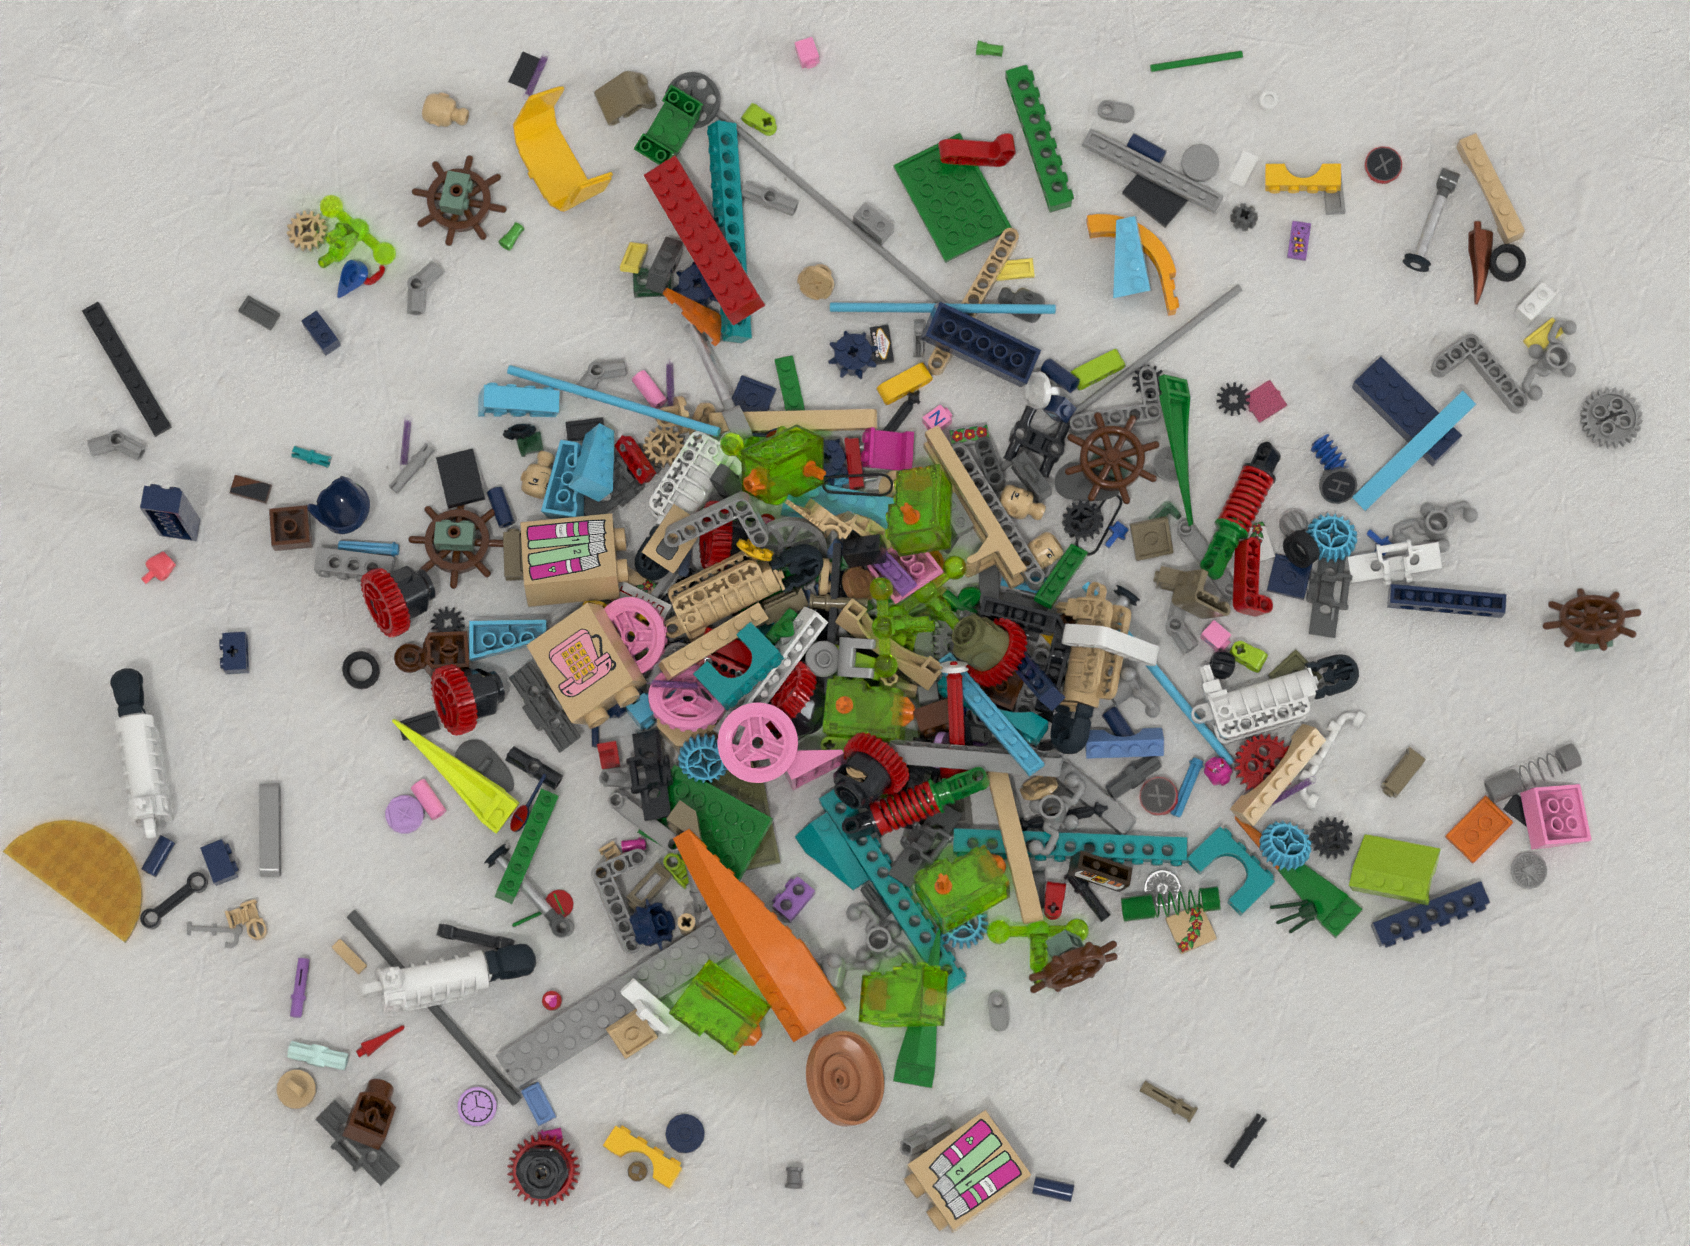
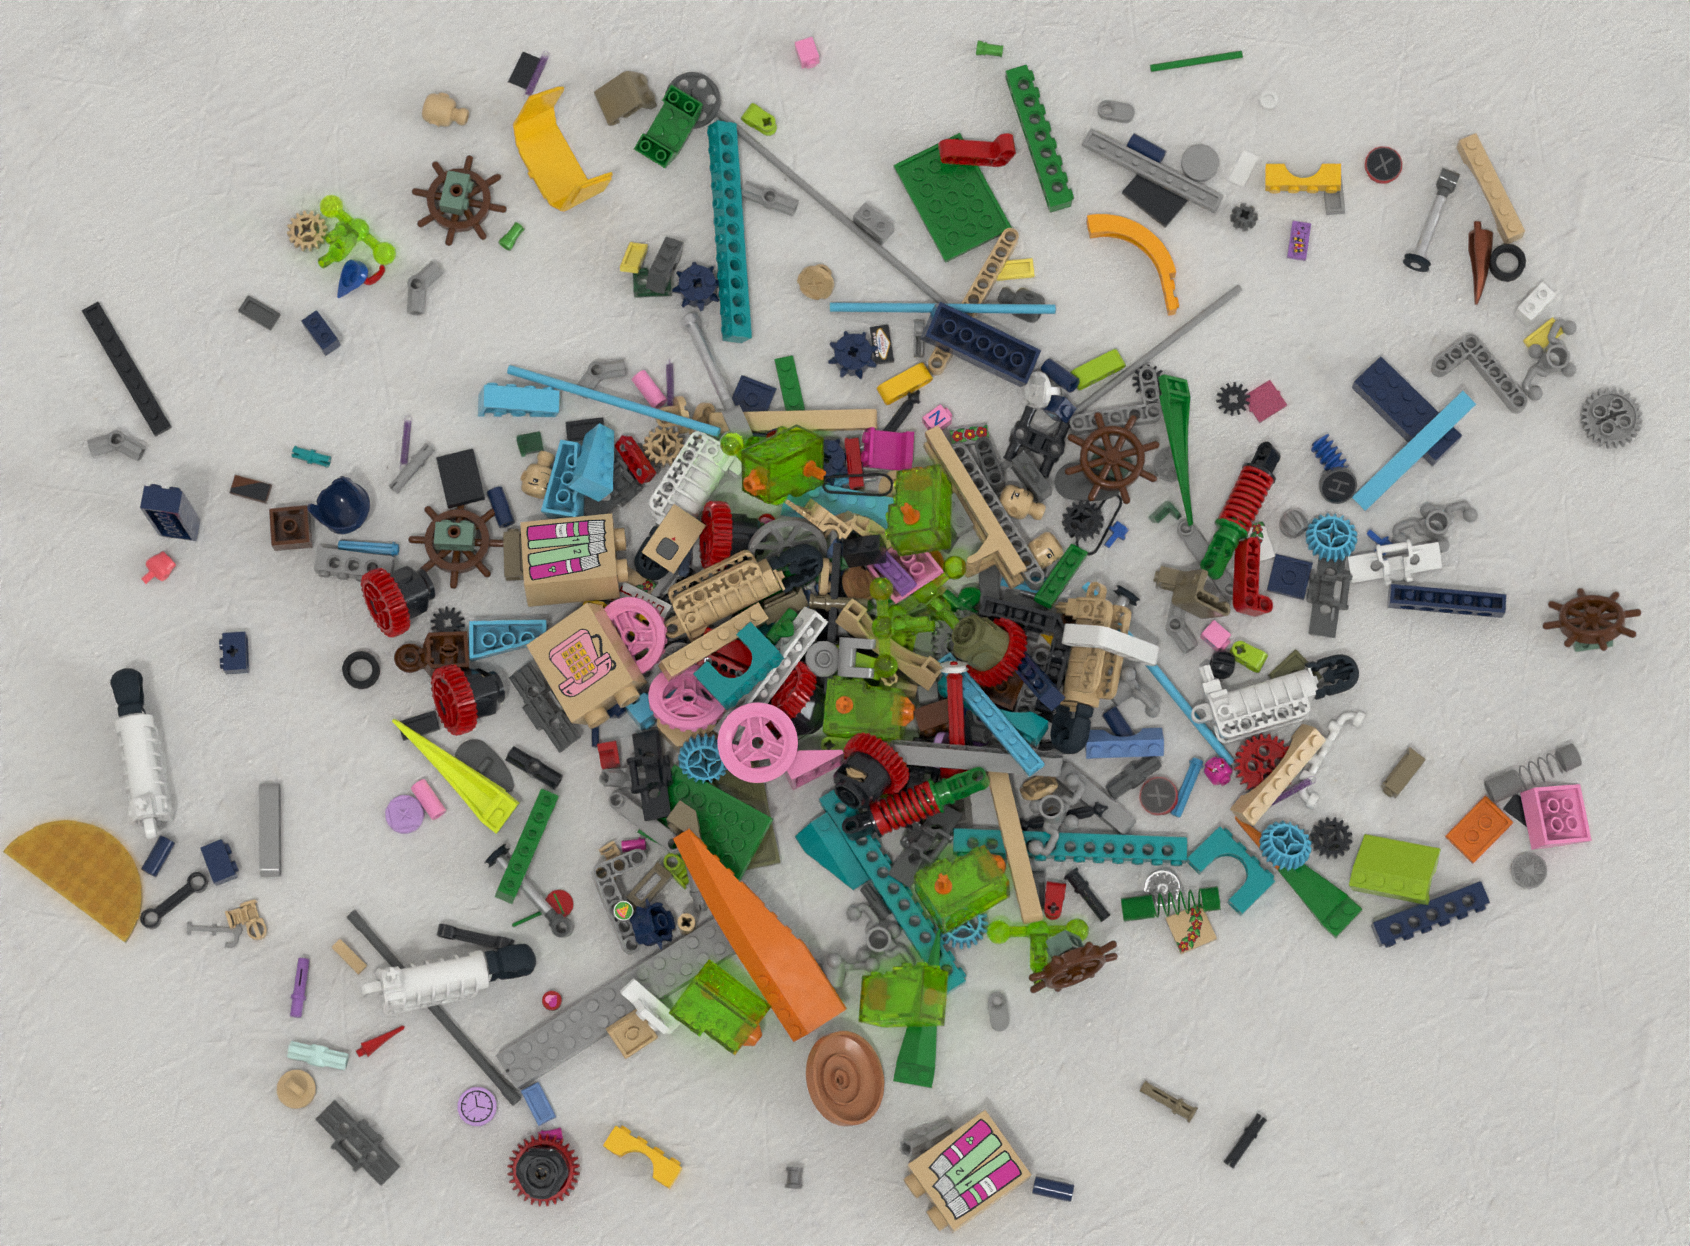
reddish brown brick [342,1079,396,1150] -> none
black gear [503,424,537,440] -> none
piece [510,774,546,832] -> none
clear smoke tile [628,1161,648,1182] -> none
red brick [644,156,766,325] -> none
medium lavender piece [647,680,698,689] -> none
orange wing [663,288,722,346] -> none
light grey beam [664,492,769,547] -> none
dark blue tile [665,1114,705,1154] -> none
dark grey beam [709,463,743,499] -> none
yellow dish [736,539,774,561] -> none
medium lavender brick [772,876,815,923] -> none
dark brown brick [1068,850,1133,892] -> none
medium azure wedge [1113,216,1152,298] -> none
dark tan tile [1129,516,1174,561] -> none
dark green plant [1270,900,1318,933] -> none
black tyre [1283,530,1320,568] -> none
none -> tile [613,901,633,921]

